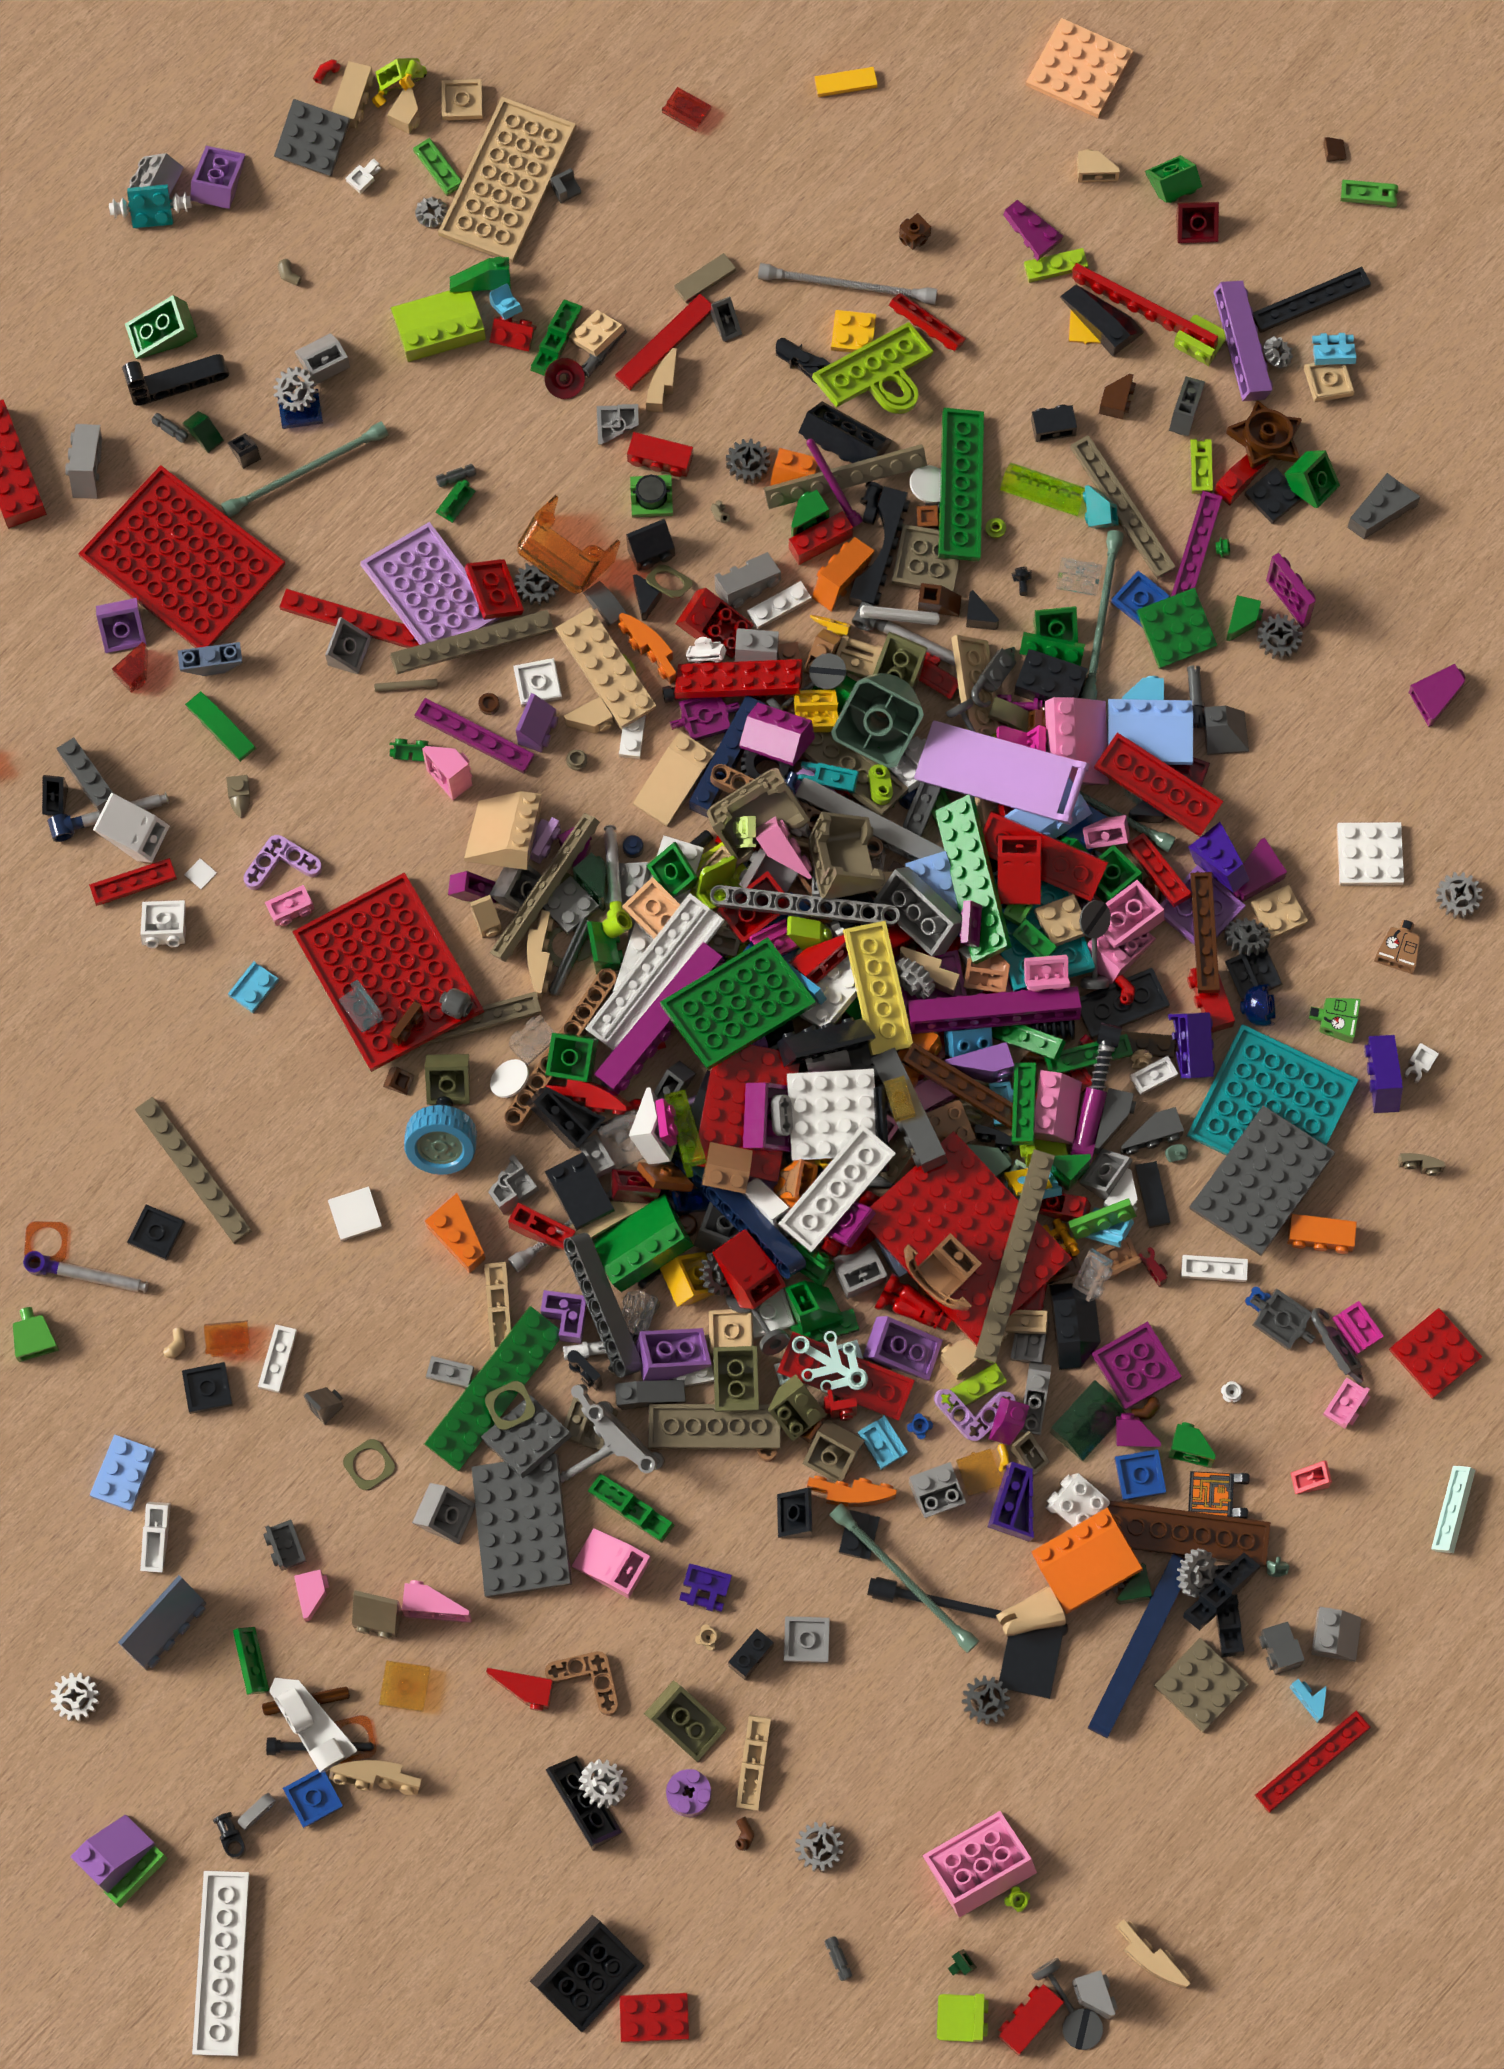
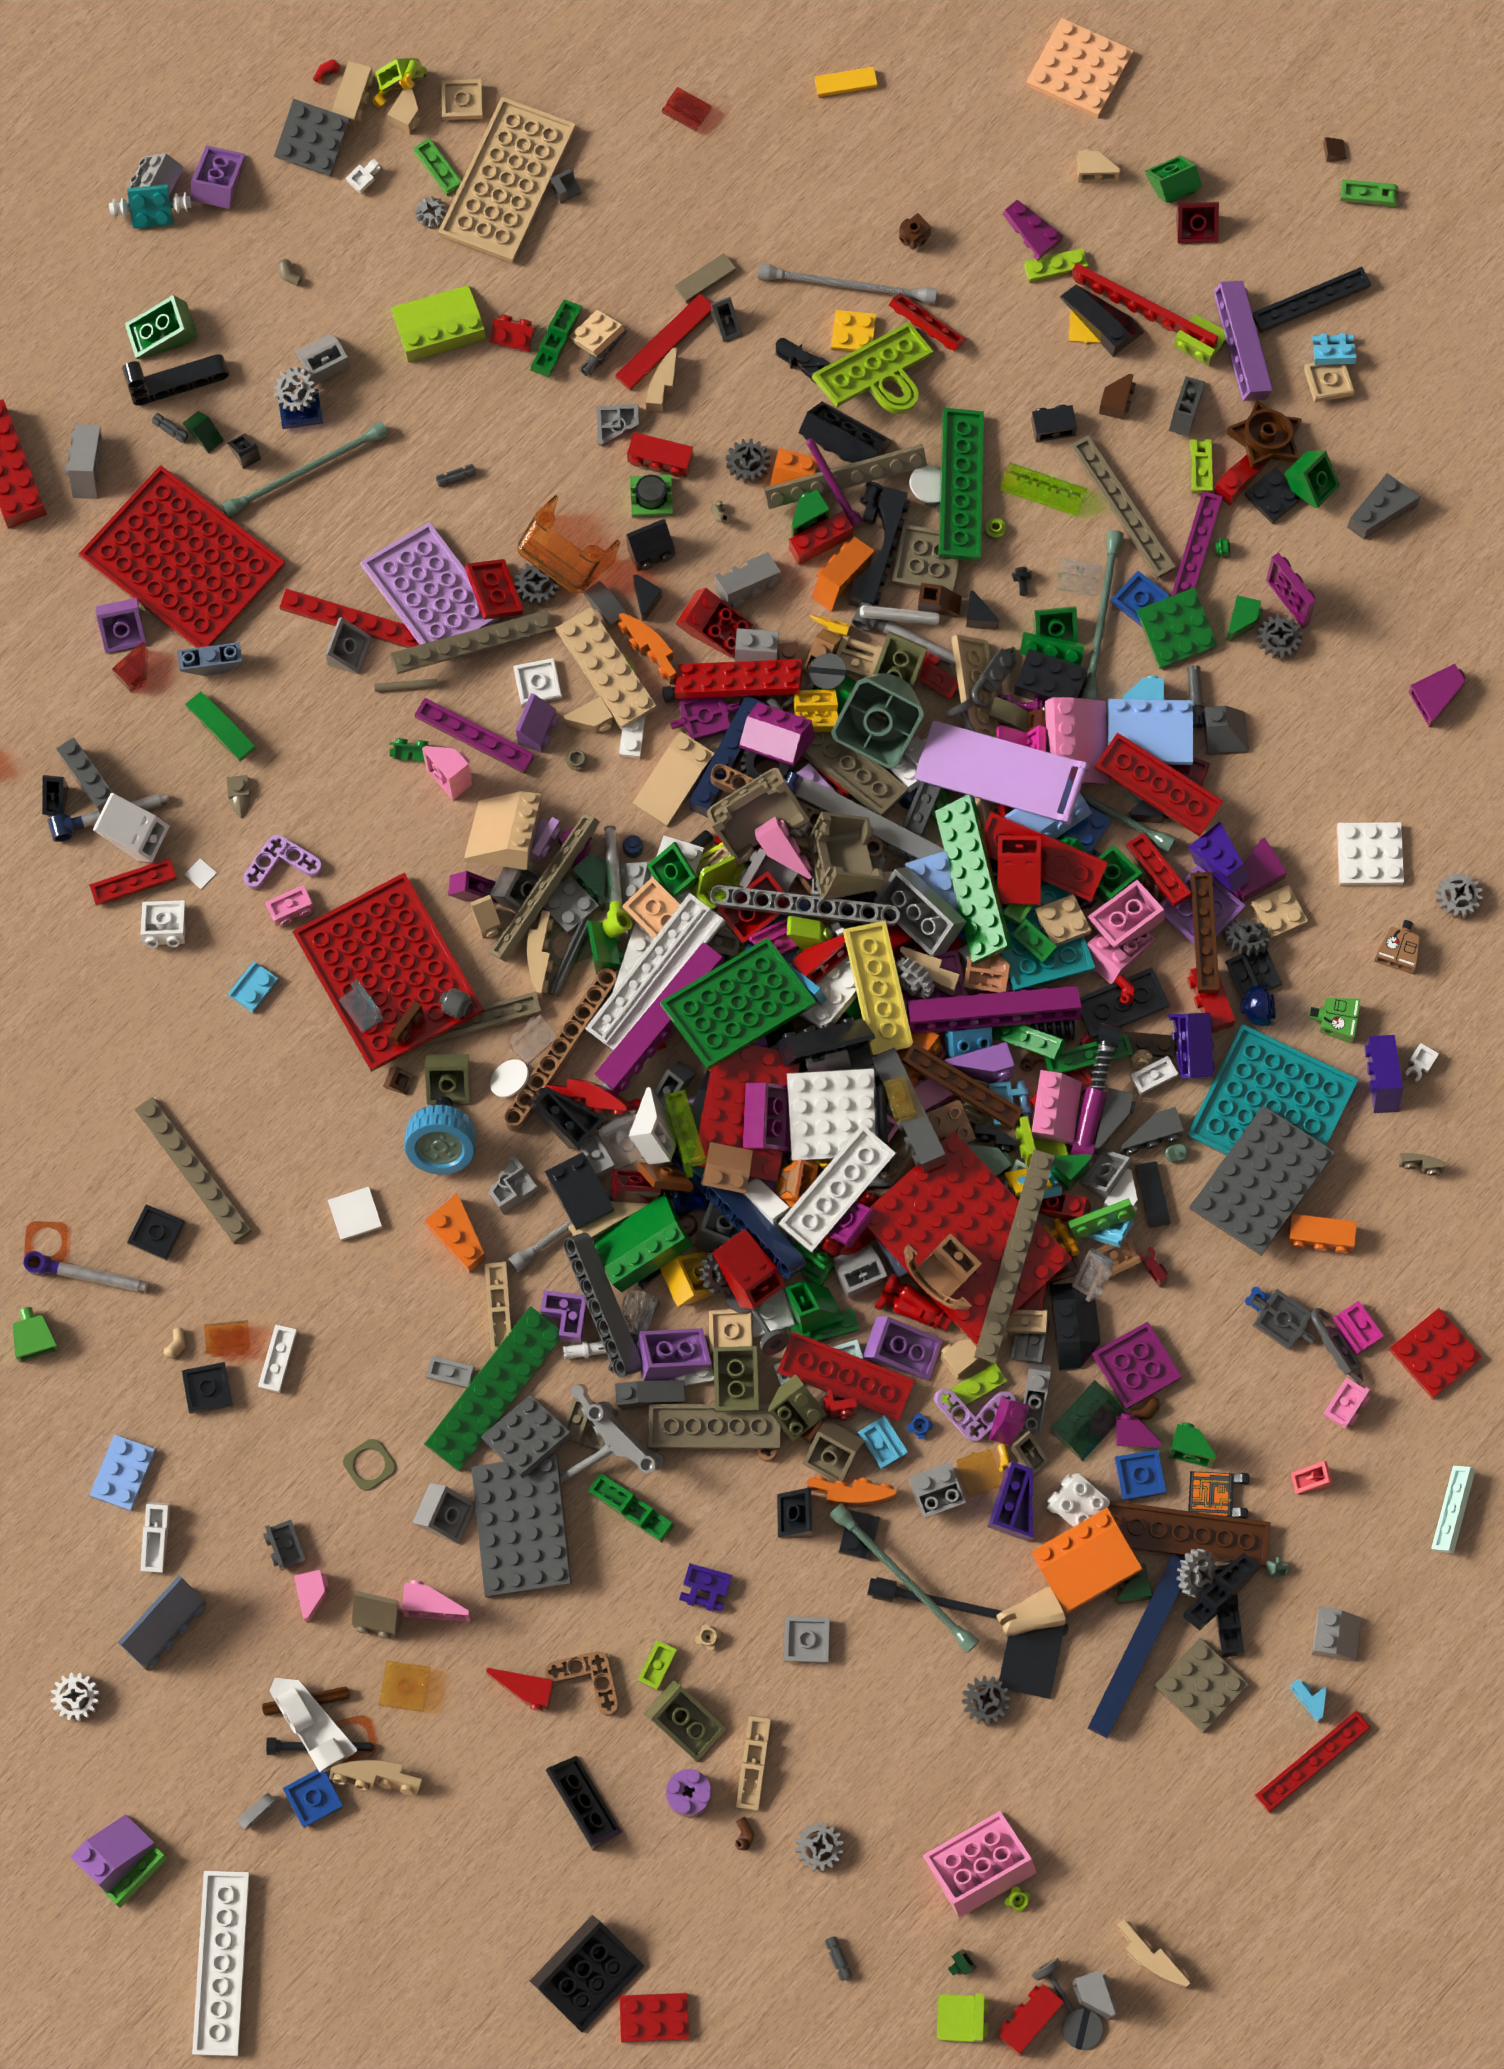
black connector [213,1812,246,1859] -> none
green plate [233,1627,270,1695] -> none
dark grey slope [304,1387,344,1425] -> none
green hinge [436,480,476,523] -> none
green slope [450,257,511,292] -> none
reddish brown tile [478,693,500,715] -> none
olive piece [485,1381,535,1430] -> none
medium azure slope [490,284,523,320] -> none
red slope [508,1203,576,1250] -> none
dark red dish [544,358,585,399] -> none
green slope [545,1032,599,1082] -> none
black plate [567,1350,603,1391] -> none
bright pink slope [571,1528,651,1599] -> none
white gear [579,1759,628,1808] -> none
olive piece [646,565,693,598] -> none
dark pink plate [655,1098,678,1147] -> none
white piece [686,637,726,663] -> none
black brick [728,1629,774,1680] -> none
yellowish green plate [733,816,756,848] -> none
white plate [747,581,811,630] -> none
light grey beam [771,1095,793,1136] -> none
light aqua plant [792,1331,868,1393] -> none
teal hinge [798,762,859,793] -> none
lime plate [868,764,893,805] -> none
dark orange plate [917,505,938,528] -> none
magenta plate [960,900,982,947] -> none
green plate [1012,1062,1037,1145] -> none
bright pink bracket [1024,955,1070,992] -> none
dark grey piece [1079,900,1111,989] -> none
teal slope [1083,485,1119,529] -> none
bright pink slope [1083,815,1130,849] -> none
white plate [1181,1255,1248,1282] -> none
white plate [1221,1381,1243,1402] -> none
dark grey brick [1259,1622,1305,1675] -> none
light grey gear [1263,336,1294,368] -> none
none -> lime plate [637,1640,677,1691]

